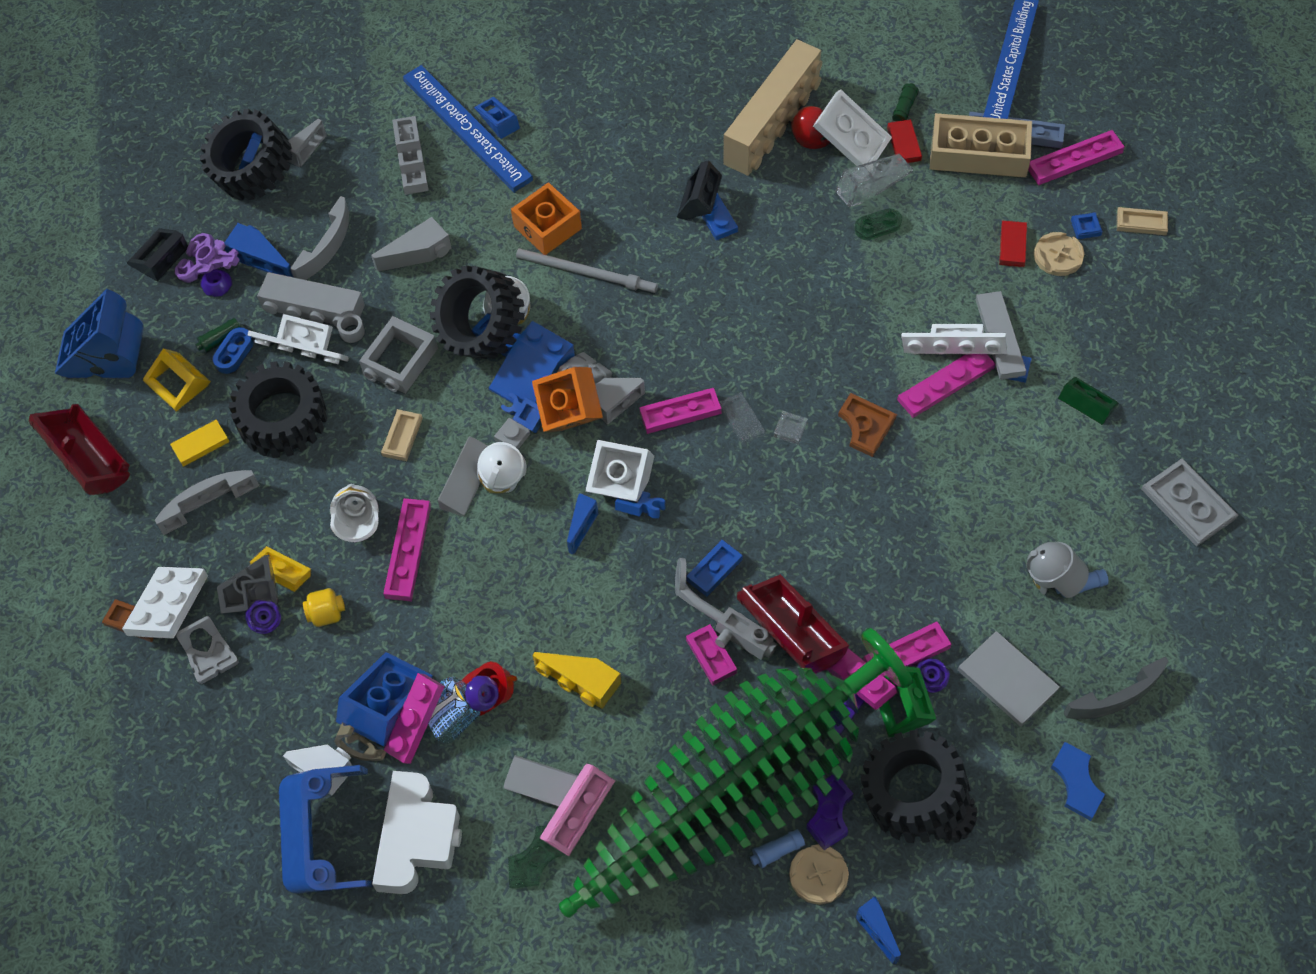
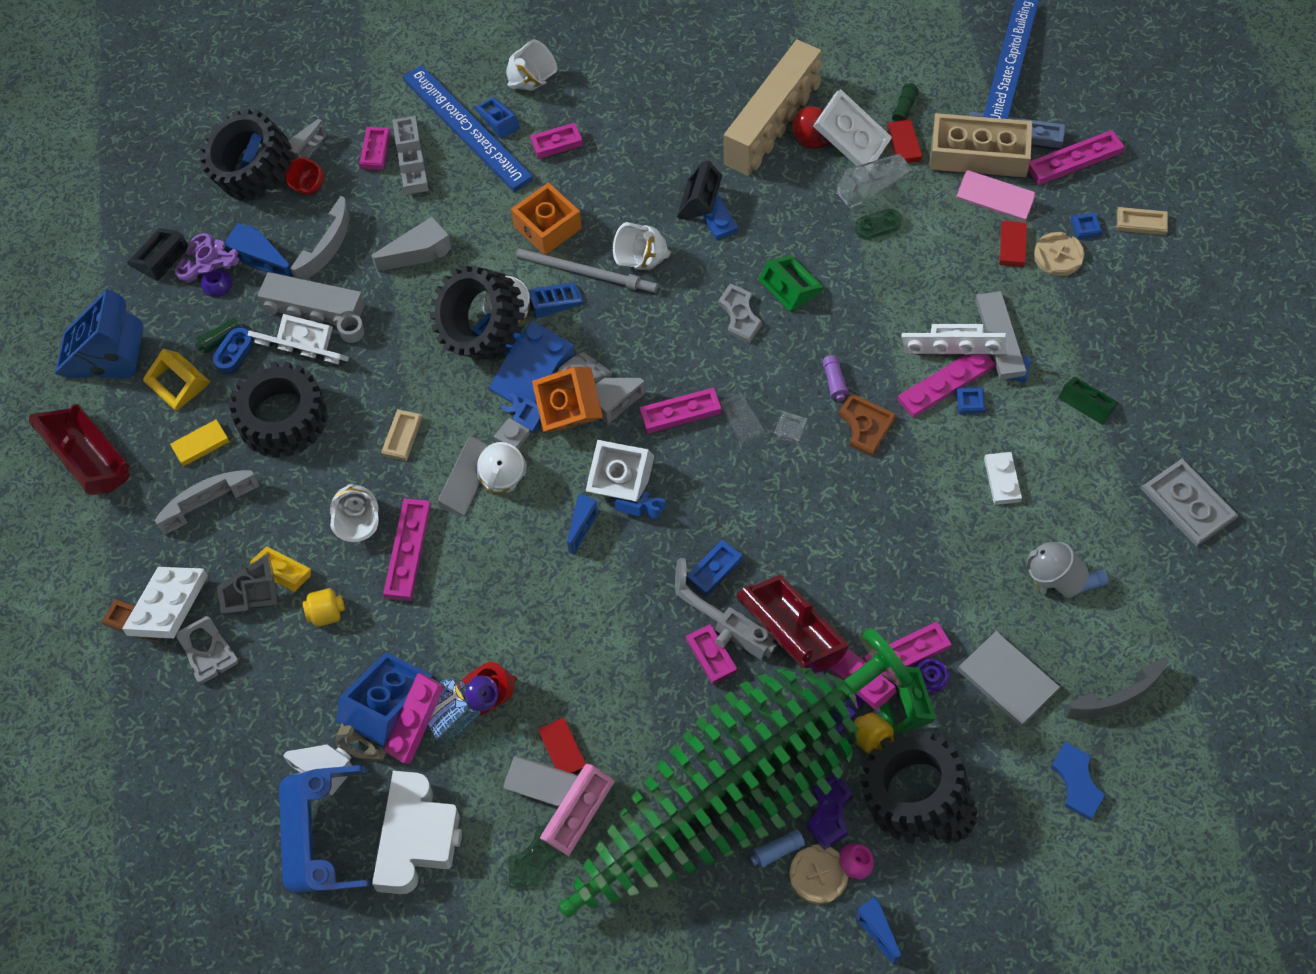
dark purple plate [246,600,281,634] -> none
light grey window [359,316,438,394] -> none
yellow slope [532,652,621,709] -> none
none -> red hair [285,157,325,196]
none -> dark pink plate [359,127,391,170]
none -> white helmet [506,39,557,91]
none -> blue slope [528,283,583,319]
none -> dark pink plate [530,123,583,159]
none -> red tile [538,717,586,774]
none -> white helmet [613,222,671,270]
none -> light grey tile [718,283,762,344]
none -> green tile [758,255,824,312]
none -> medium lavender piece [823,355,849,402]
none -> dark pink plate [839,843,874,880]
none -> yellow head [853,713,894,755]
none -> bright pink slope [956,170,1036,221]
none -> blue tile [956,388,985,414]
none -> white plate [984,452,1022,505]

